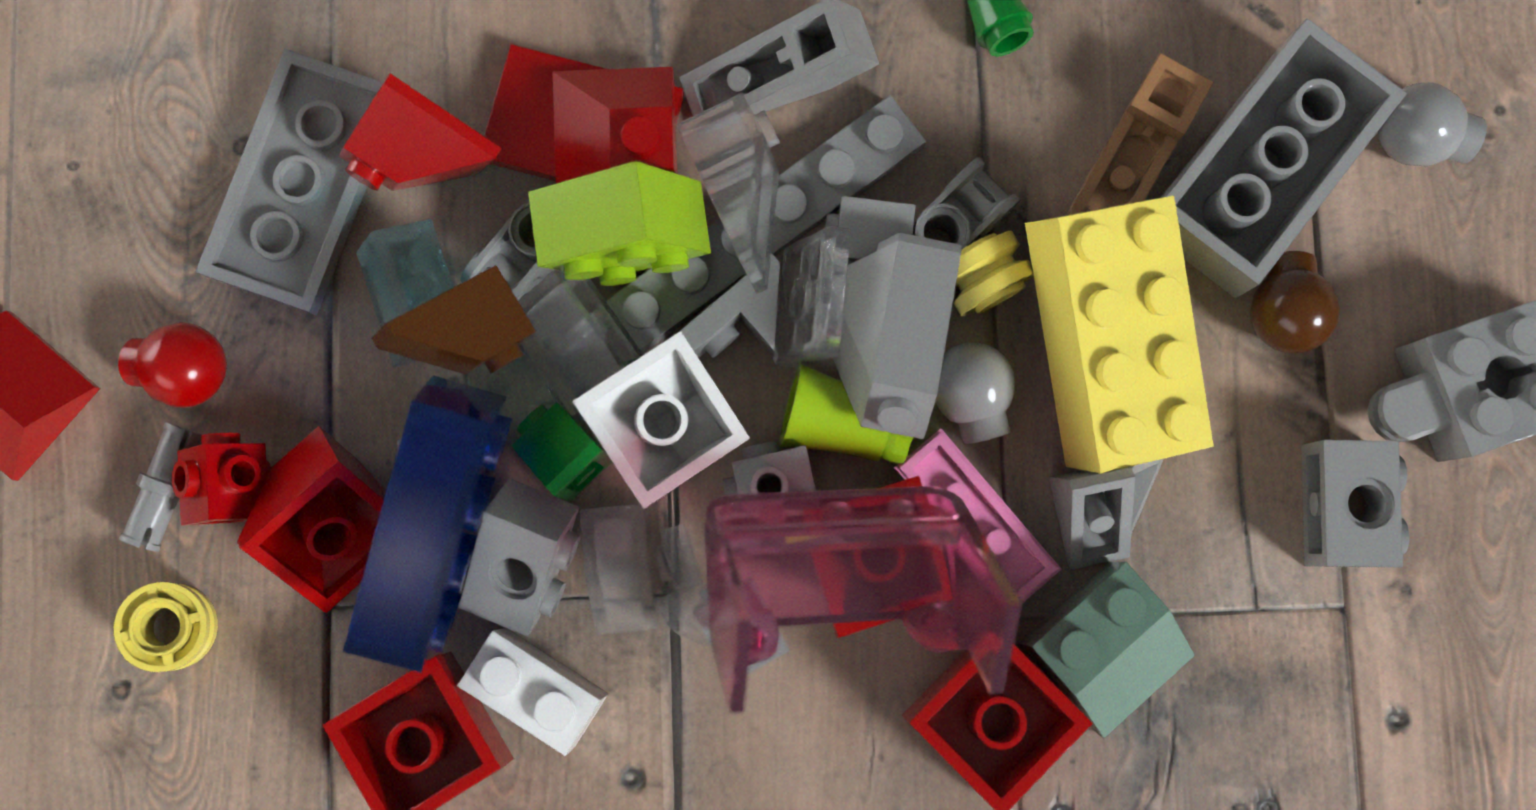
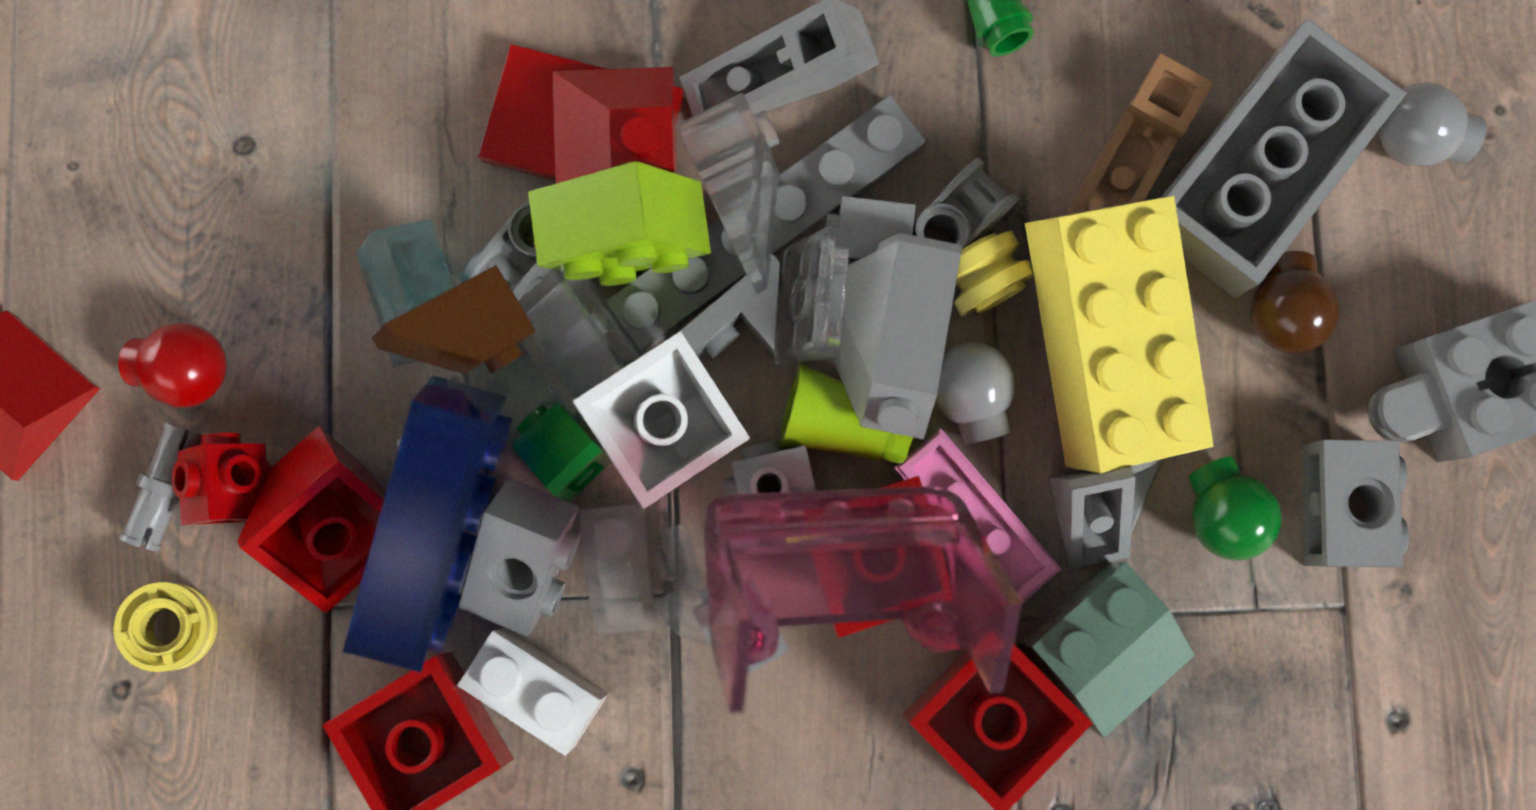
light grey plate [195,49,383,316] -> none
red slope [339,73,502,191] -> none
none -> green piece [1188,456,1282,561]

